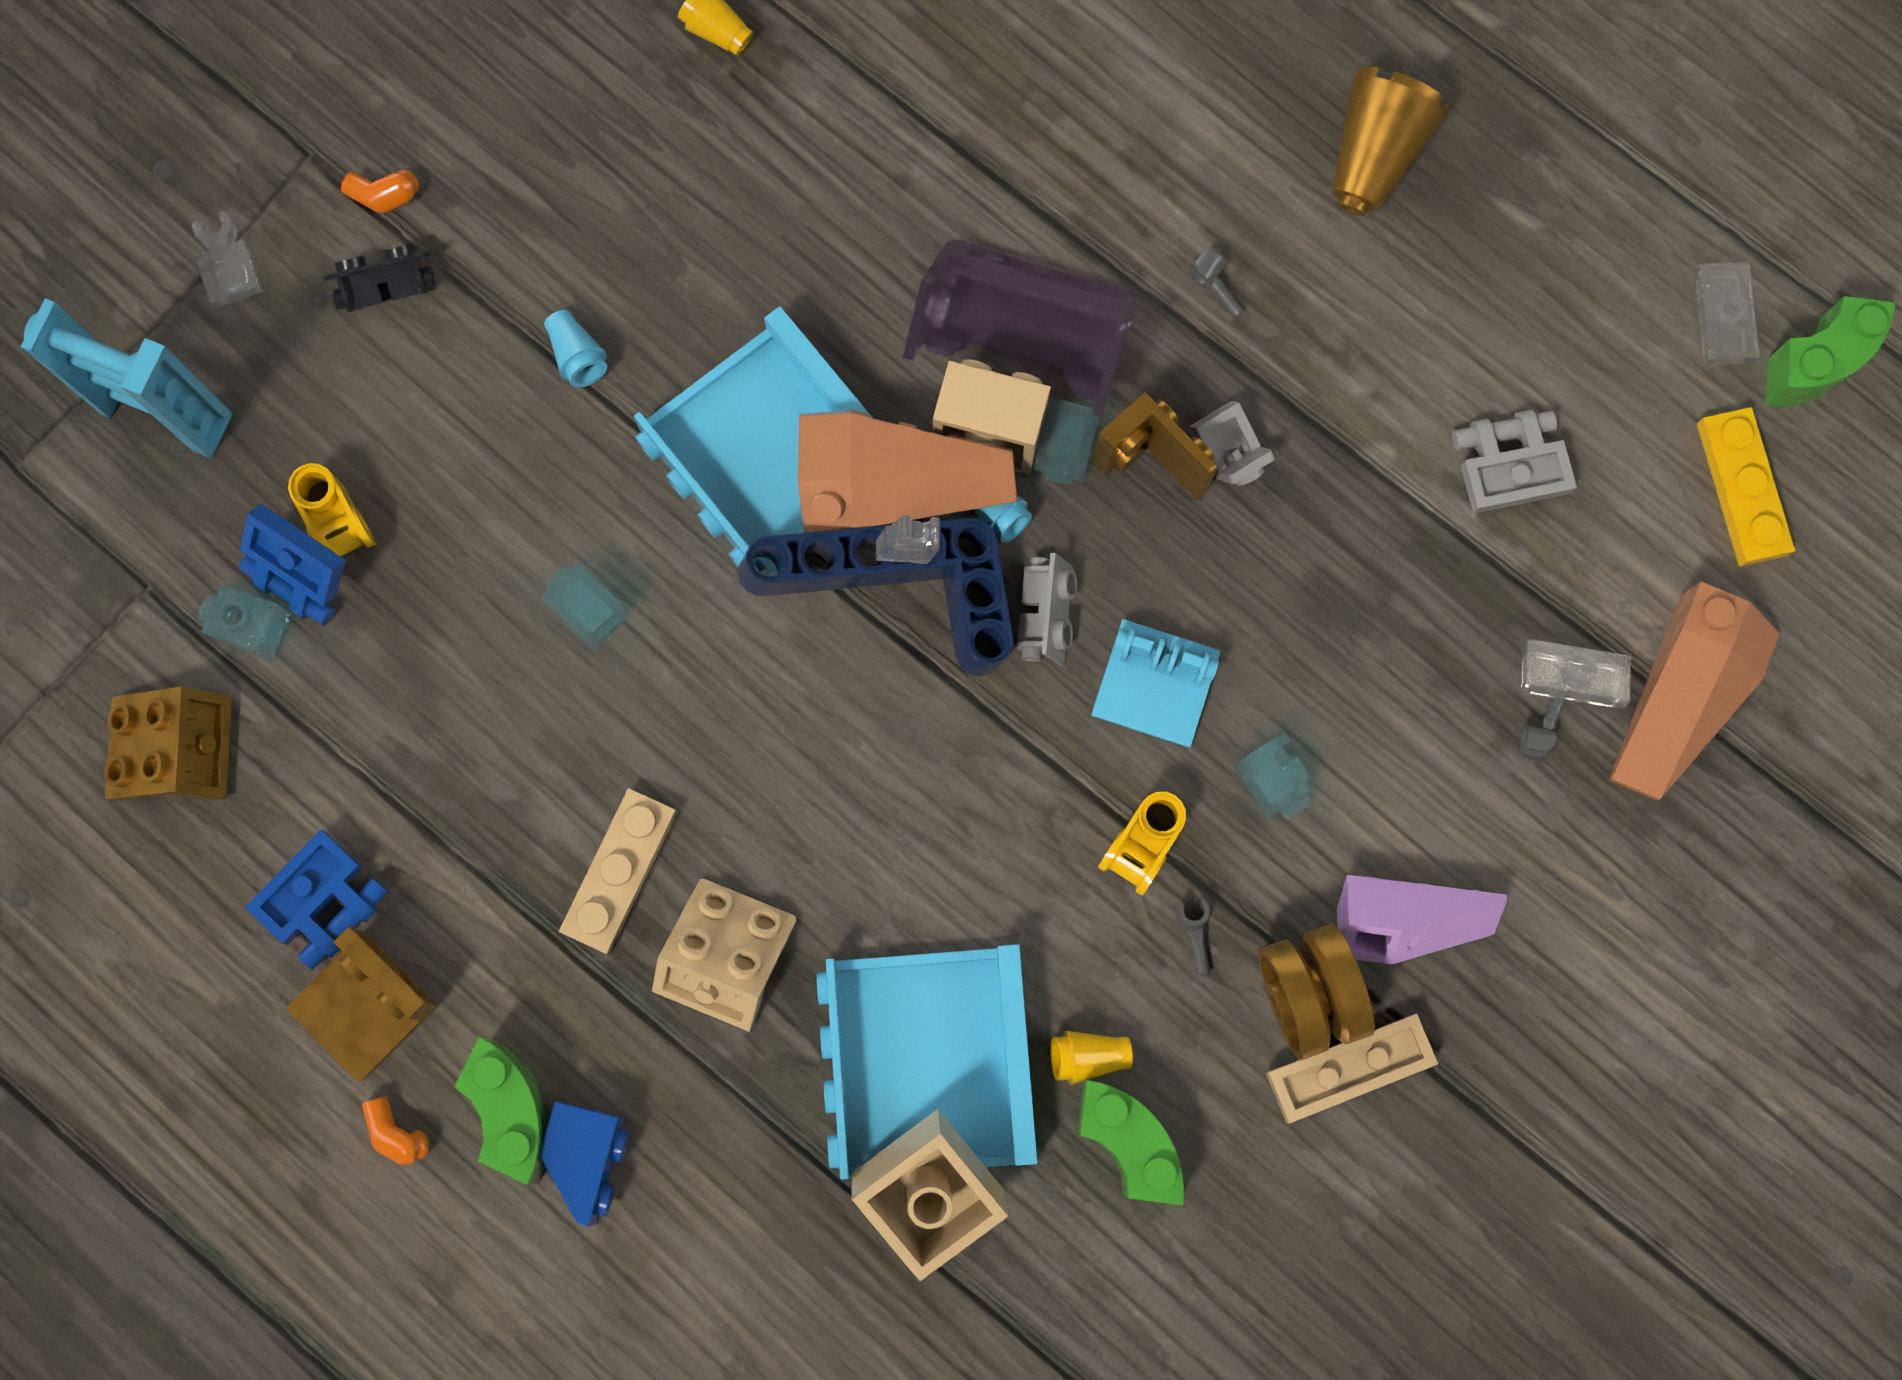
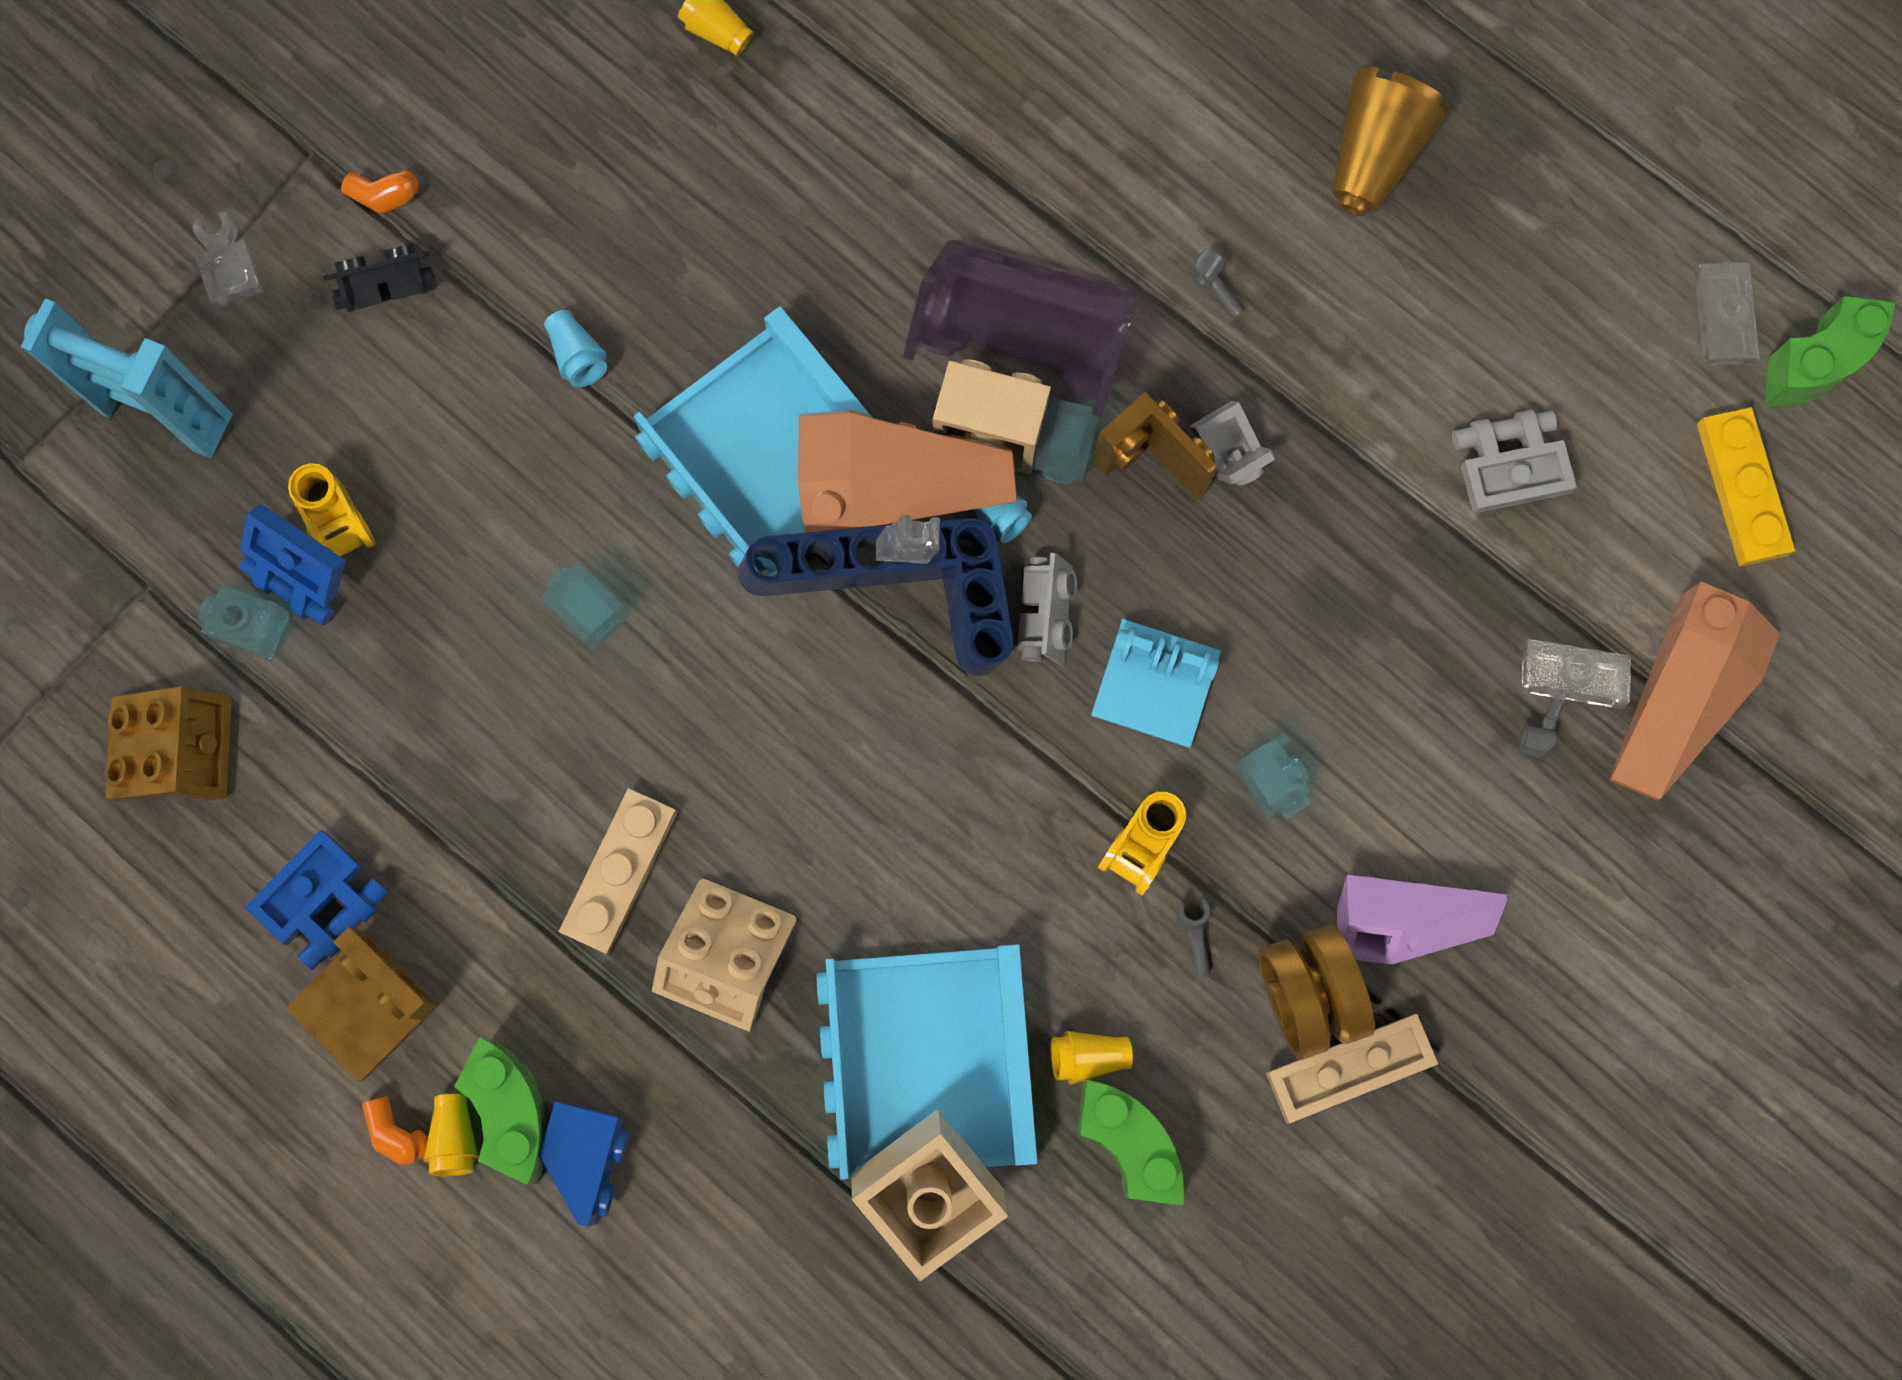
none -> yellow cone [423,1094,479,1177]

